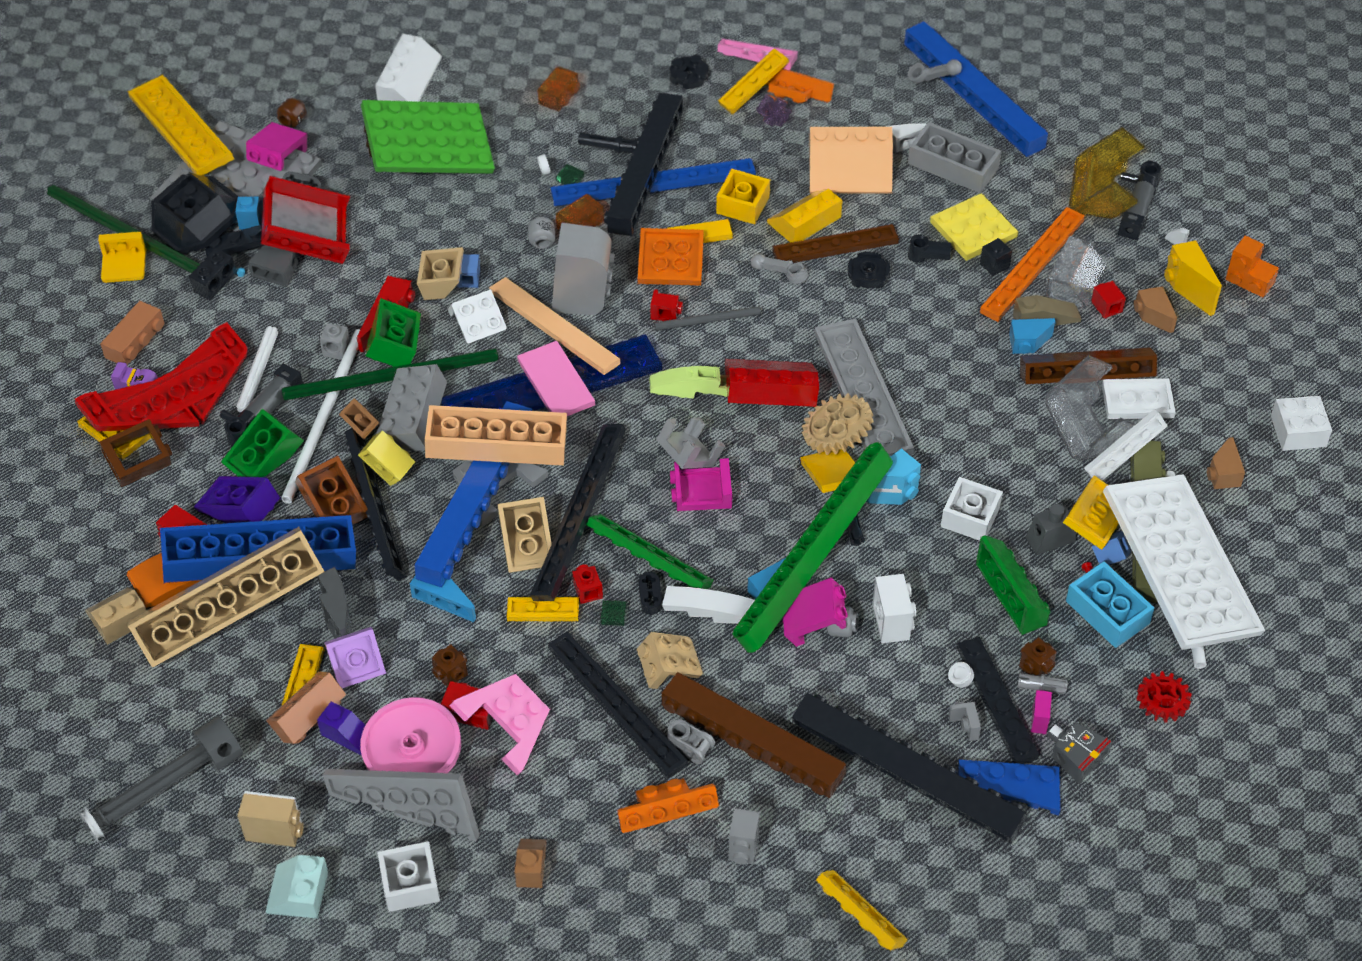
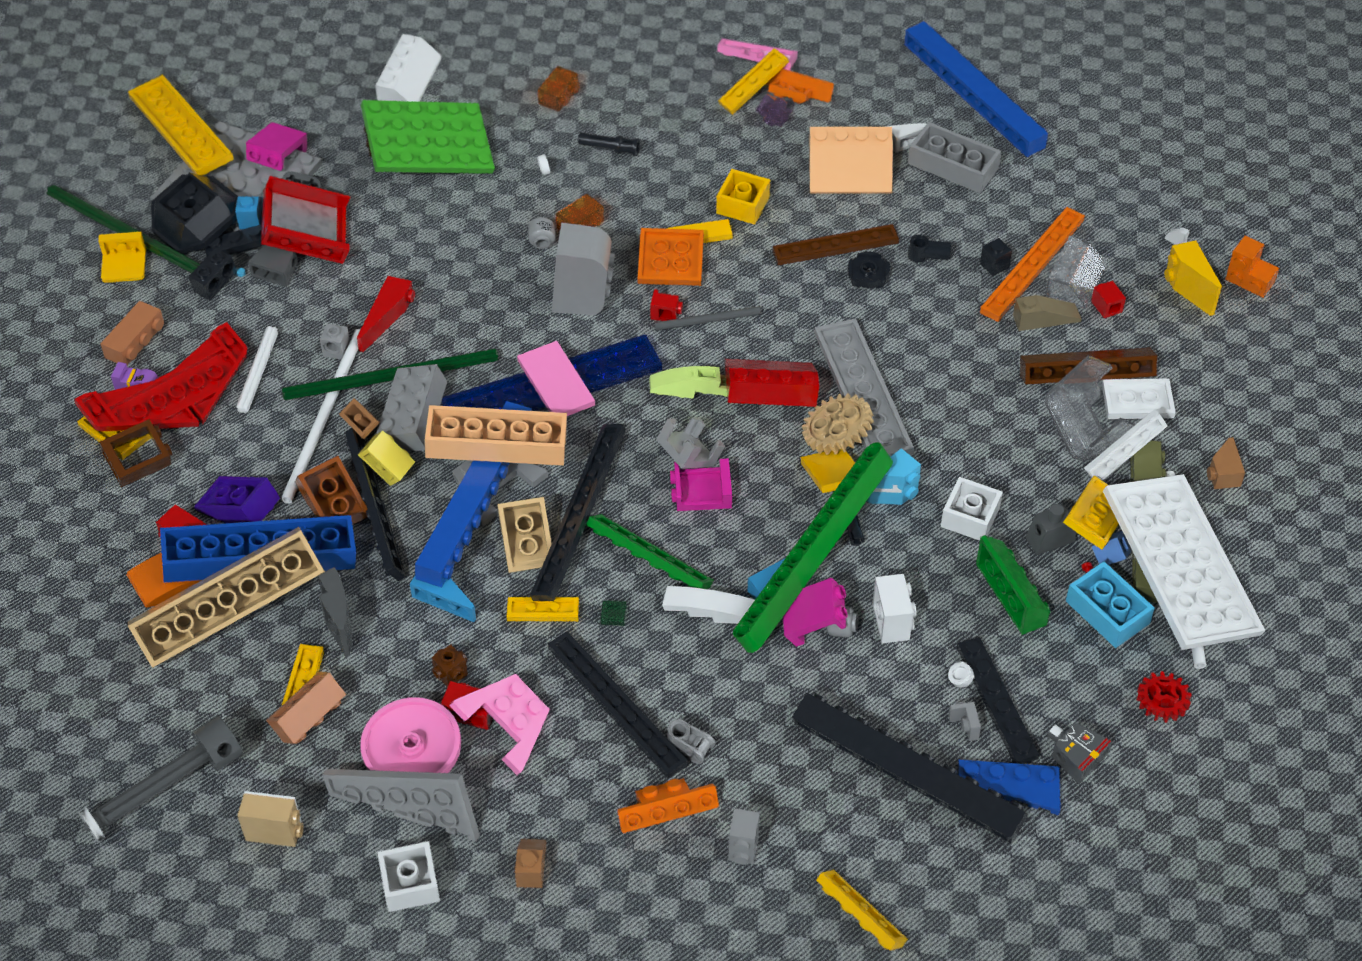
tan slope [85,587,146,645] -> none
piece [220,363,303,447] -> none
green slope [221,409,304,477] -> none
light aqua slope [266,855,328,919] -> none
reddish brown head [277,98,307,127] -> none
dark purple slope [317,701,366,756] -> none
lavender plate [324,627,386,688] -> none
green slope [366,298,421,367] -> none
tan slope [417,247,464,300] -> none
white bracket [448,290,507,344] -> none
medium blue brick [457,254,480,288] -> none
light nougat tile [489,277,620,375] -> none
blue plate [550,158,756,206] -> none
clear green tile [556,164,584,185] -> none
red brick [572,564,603,604] -> none
black brick [604,93,683,236] -> none
tan bracket [637,632,703,689] -> none
black beam [638,572,662,615] -> none
reddish brown brick [661,672,846,798] -> none
black plate [669,55,709,89] -> none
light grey piece [751,254,808,284] -> none
yellow slope [767,188,842,243] -> none
light grey piece [908,59,962,83] -> none
light yellow plate [930,193,1018,261] -> none
dark azure slope [1009,318,1055,354] -> none
light grey axle [1018,672,1068,694] -> none
reddish brown brick [1019,637,1057,676] -> none
dark pink piece [1031,690,1052,734] -> none
clear yellow windscreen [1069,127,1144,219] -> none
black piece [1118,161,1161,241] -> none
medium nougat slope [1134,286,1177,333] -> none
white brick [1271,396,1332,451] -> none

